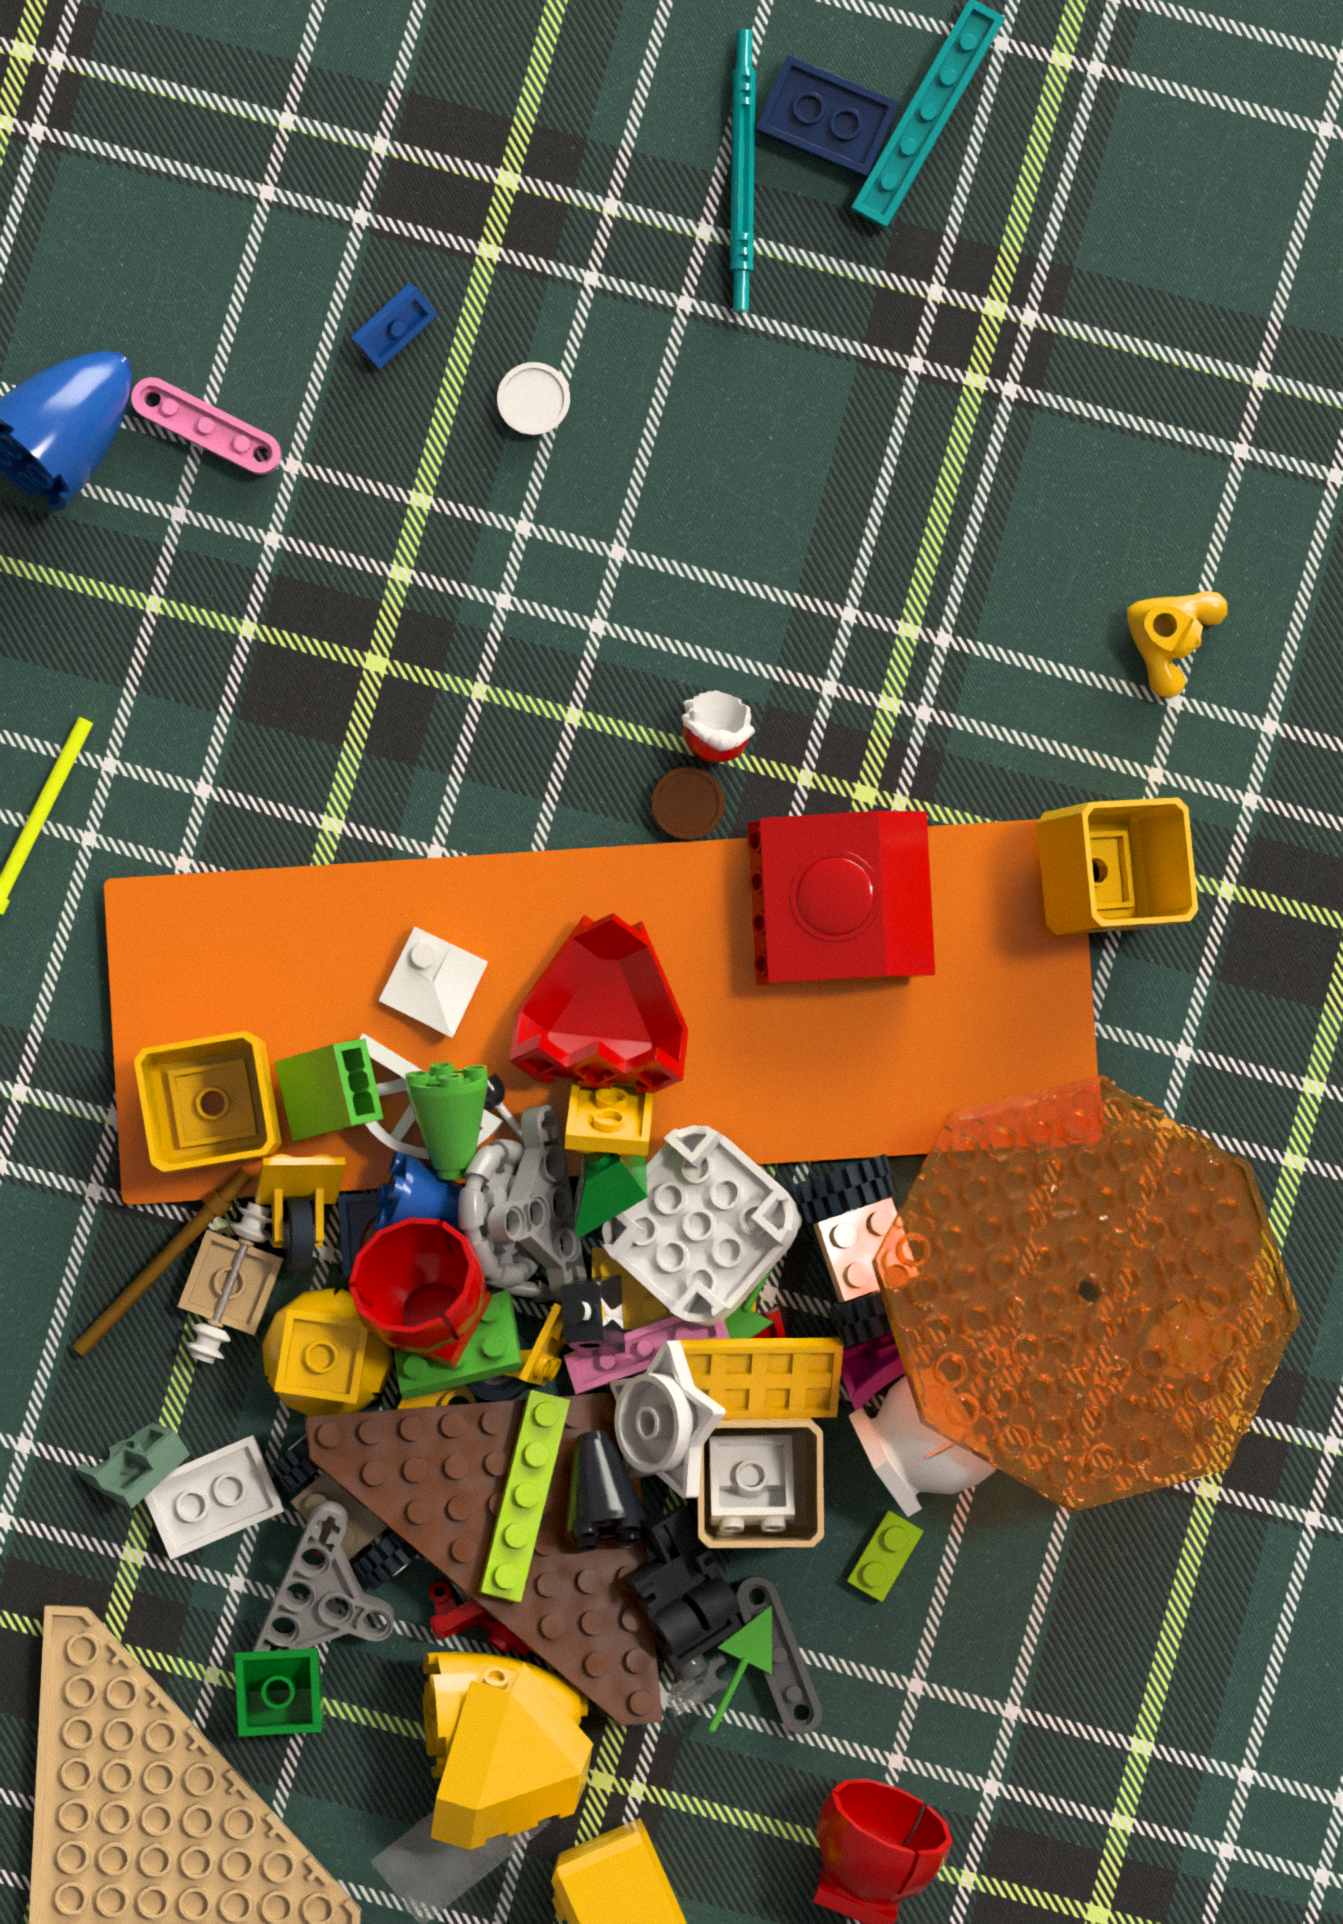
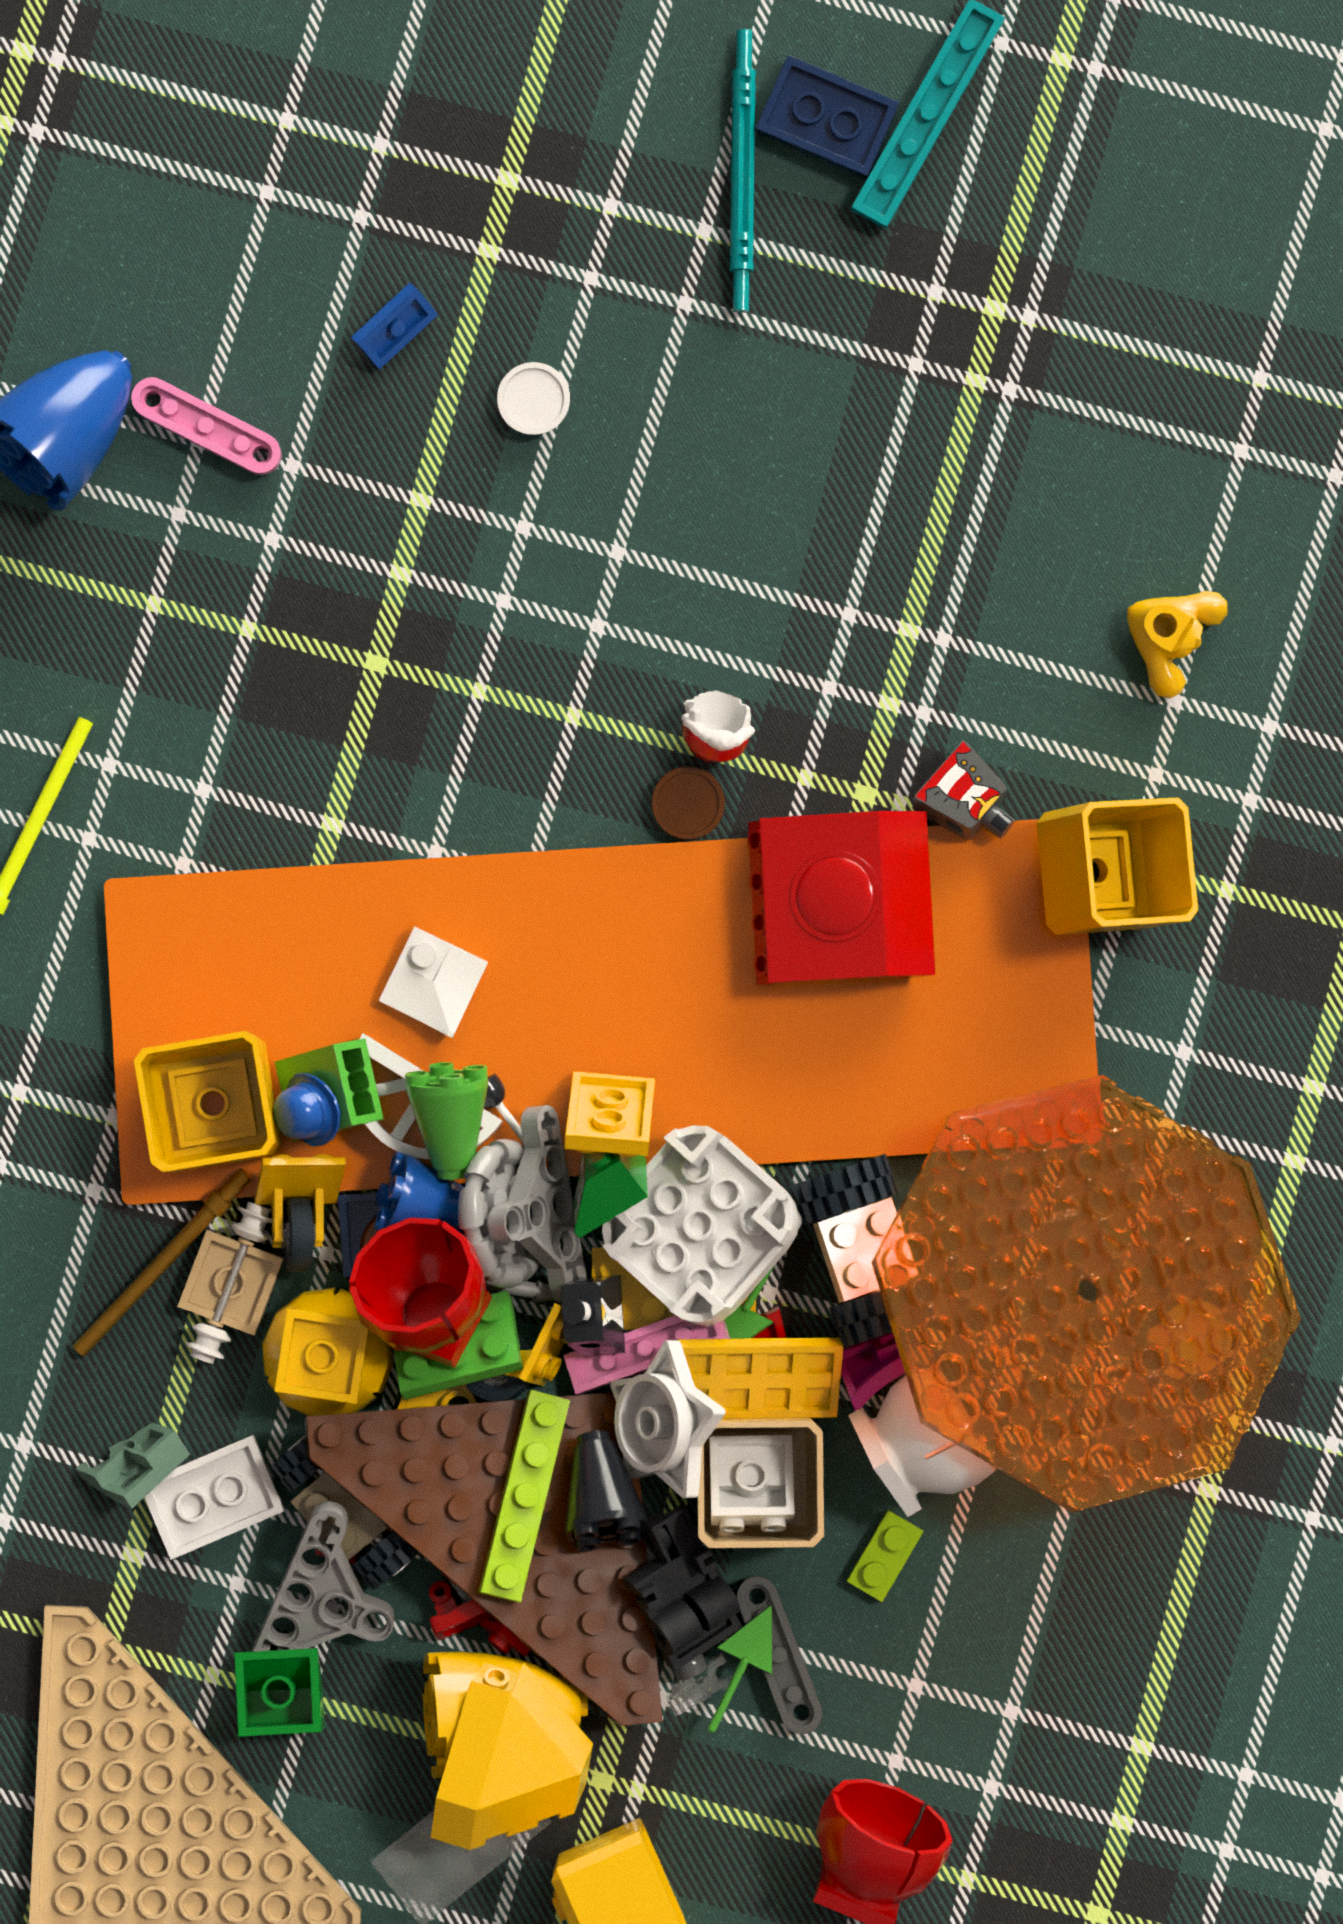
red panel [509,913,689,1094] -> none
none -> blue hat [273,1073,341,1146]
none -> torso [912,740,1015,840]

